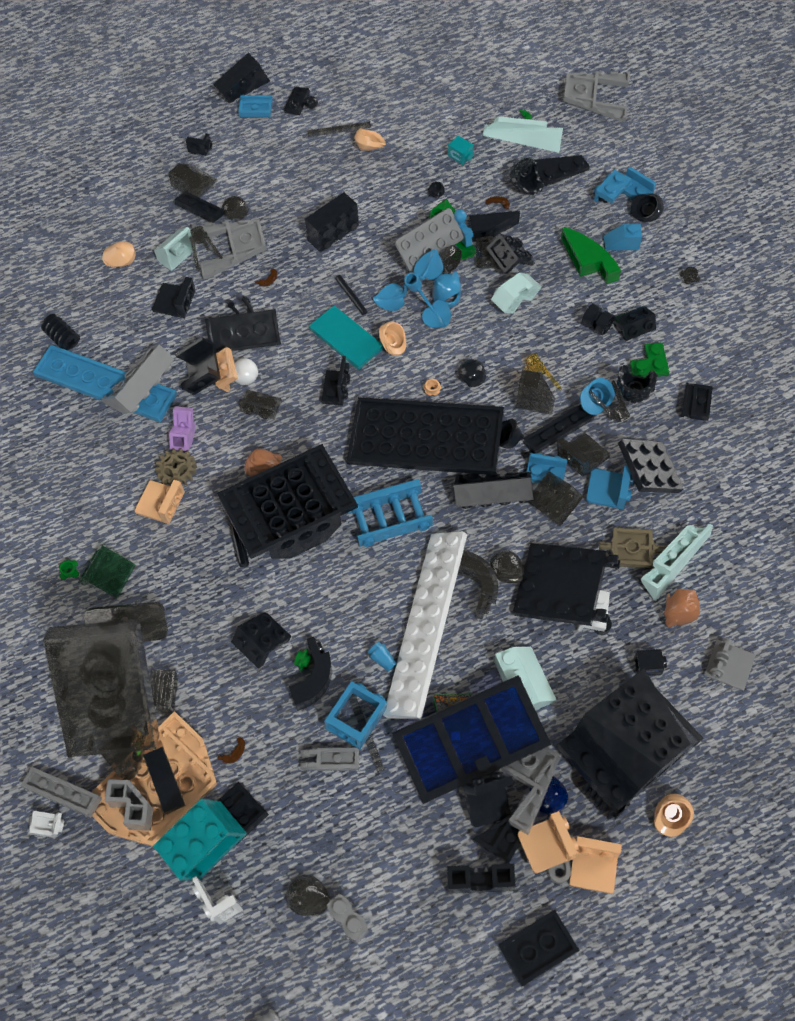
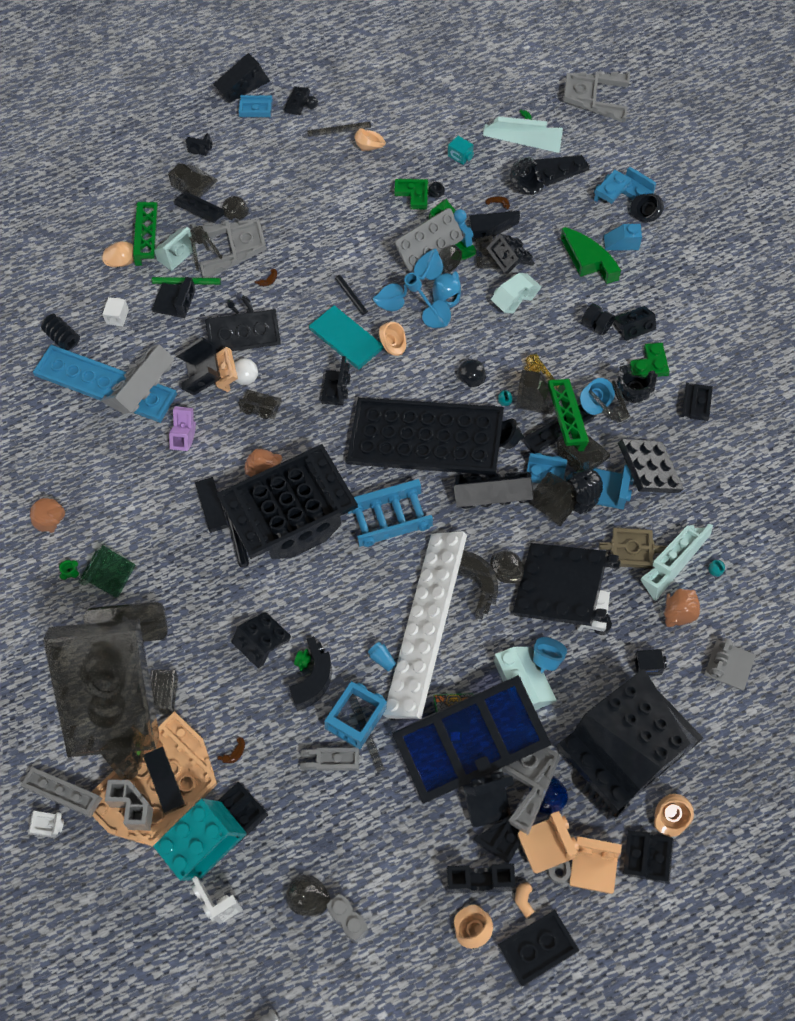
light nougat bracket [135,480,185,524] -> none
dark tan gear [155,448,197,486] -> none
black brick [305,192,359,253] -> none
light nougat plate [423,379,441,396] -> none
clear smoke plate [680,267,700,285] -> none
none -> nougat hair [30,498,65,533]
none -> white brick [102,297,129,326]
none -> green fence [133,202,158,266]
none -> green bar [152,277,221,285]
none -> black tile [195,477,228,533]
none -> green plate [394,179,428,210]
none -> light nougat hat [454,904,493,949]
none -> teal hinge [498,390,513,406]
none -> light nougat arm [514,882,535,918]
none -> dark azure piece [533,637,567,673]
none -> green fence [547,379,589,452]
none -> black hair [562,469,603,514]
none -> black slope [623,830,674,884]
none -> teal hinge [708,560,725,577]

